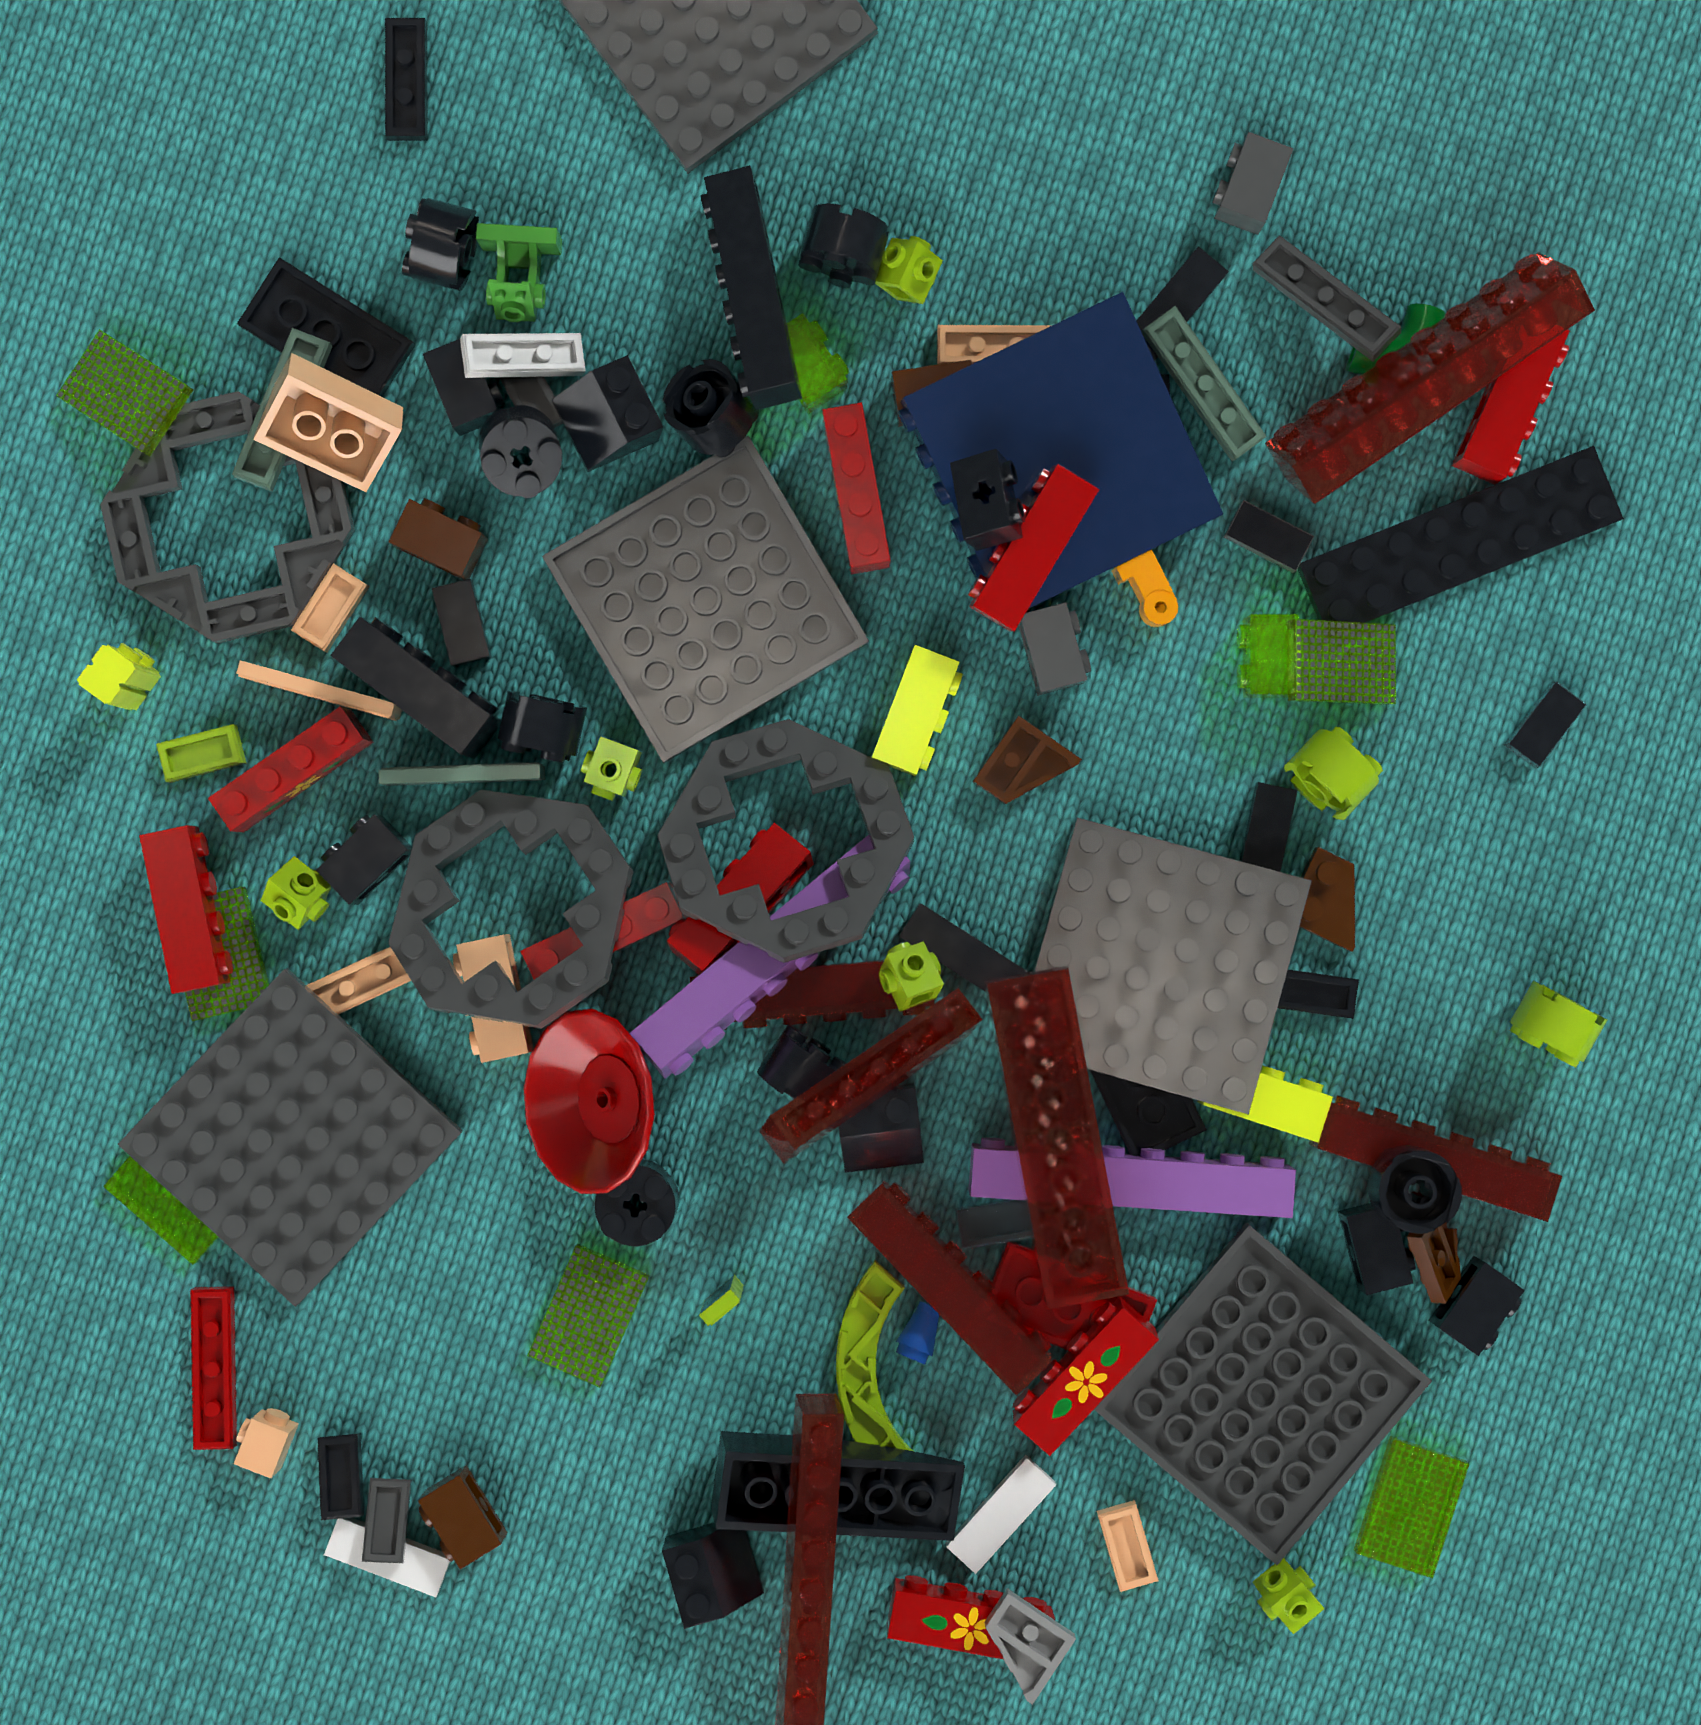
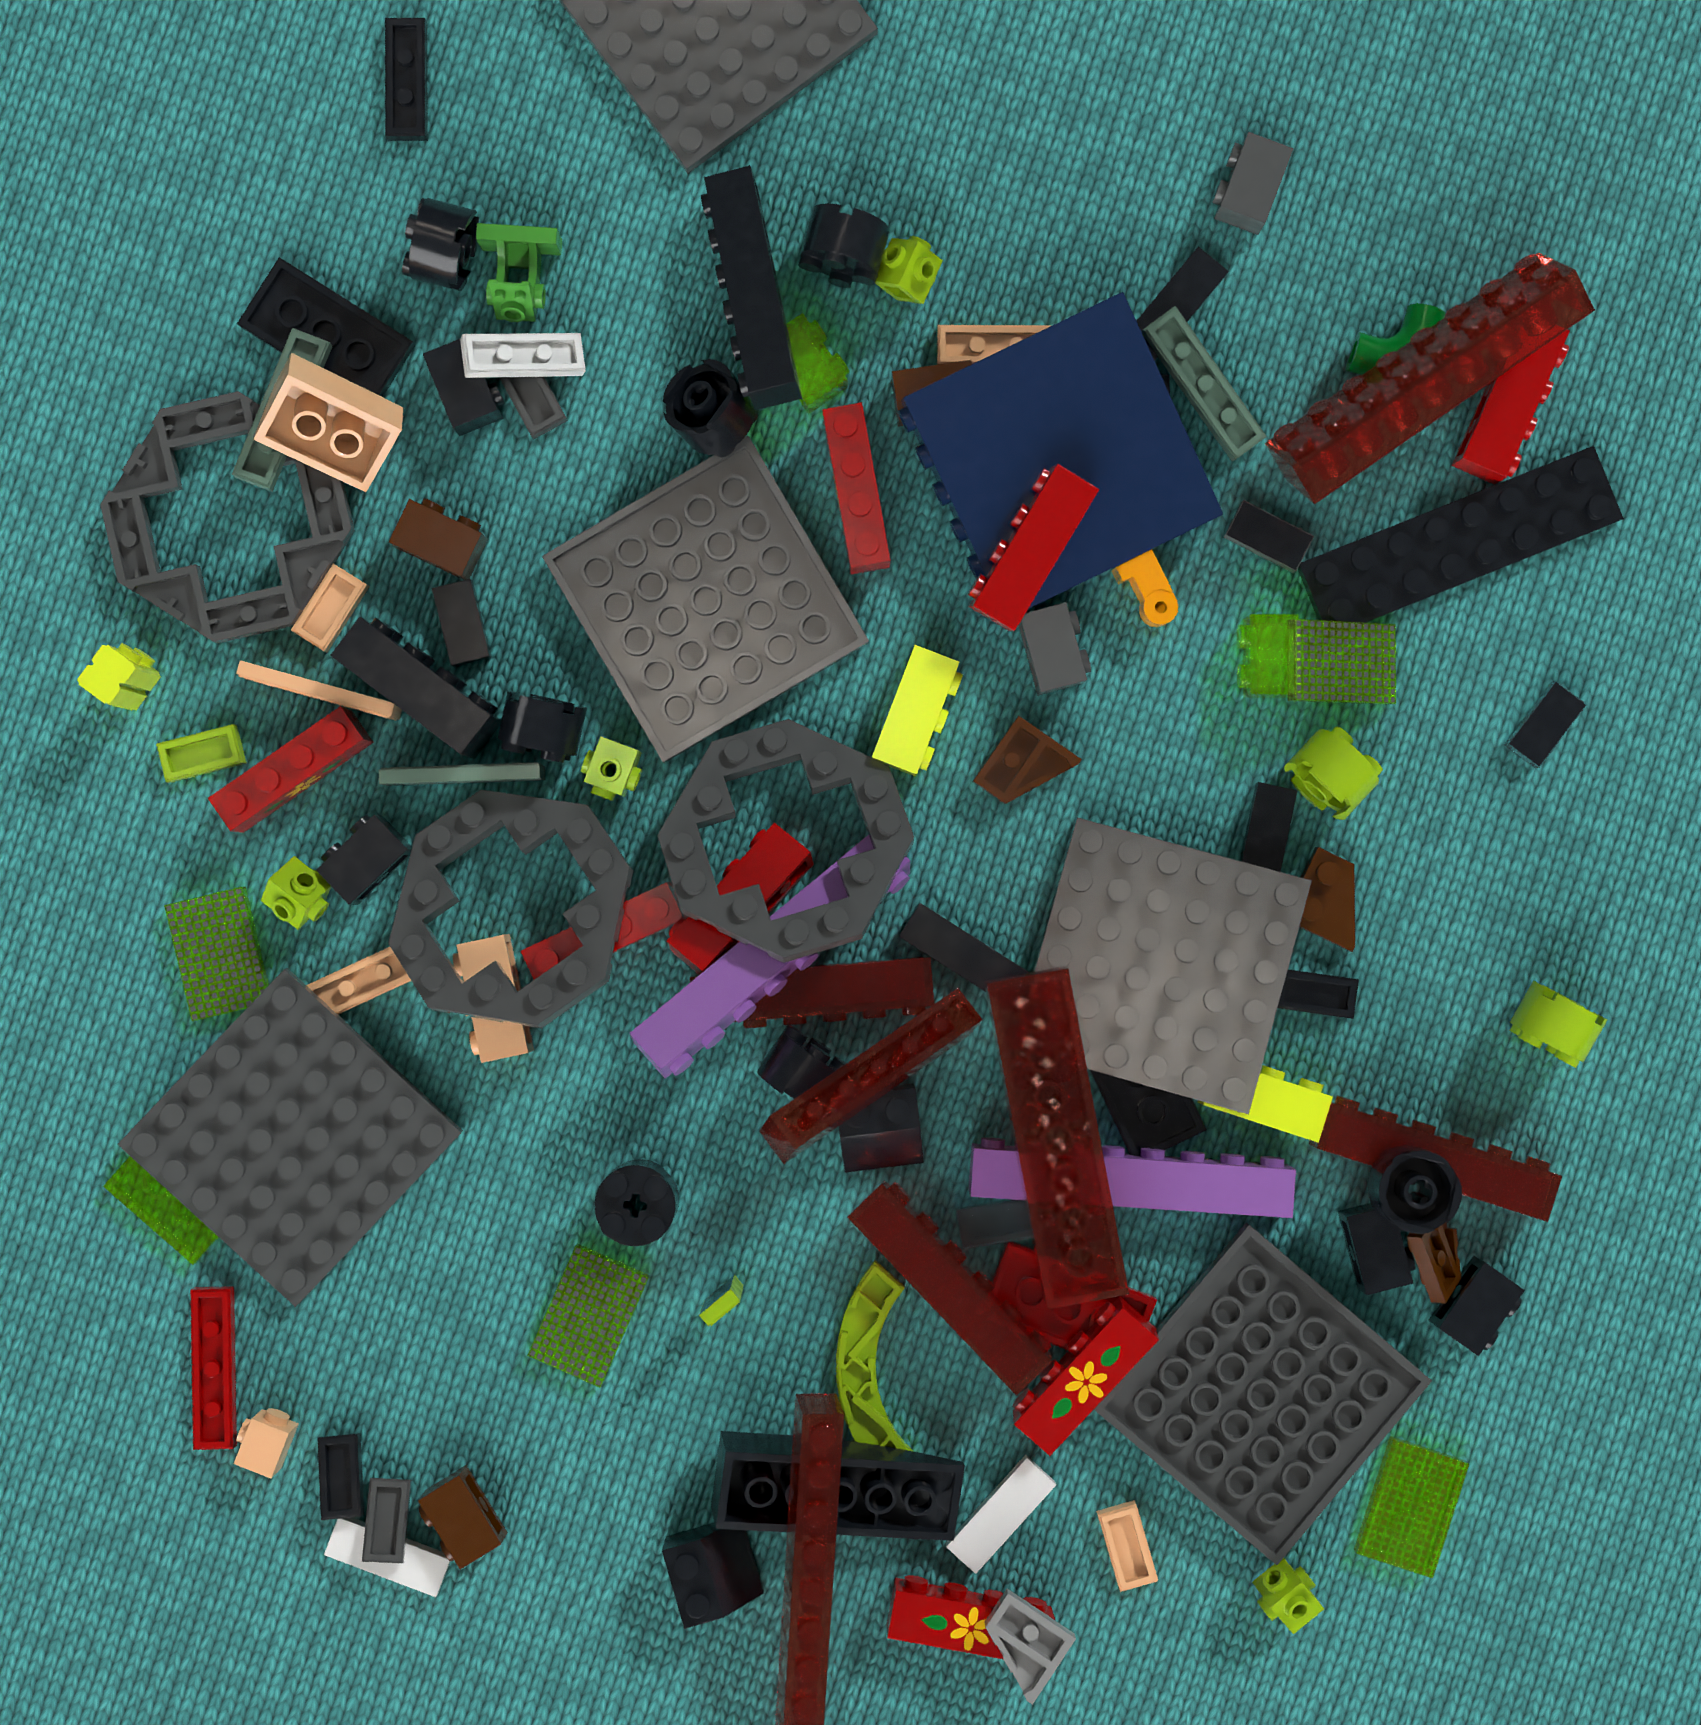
clear neon green tile [56,329,193,457] -> none
red brick [139,825,233,994] -> none
black brick [479,405,562,498] -> none
red dish [523,1008,655,1194] -> none
black slope [552,355,663,472] -> none
lime brick [879,941,944,1012] -> none
blue cone [896,1301,942,1364] -> none
black brick [950,449,1025,551] -> none
dark grey tile [1252,235,1401,362] -> none

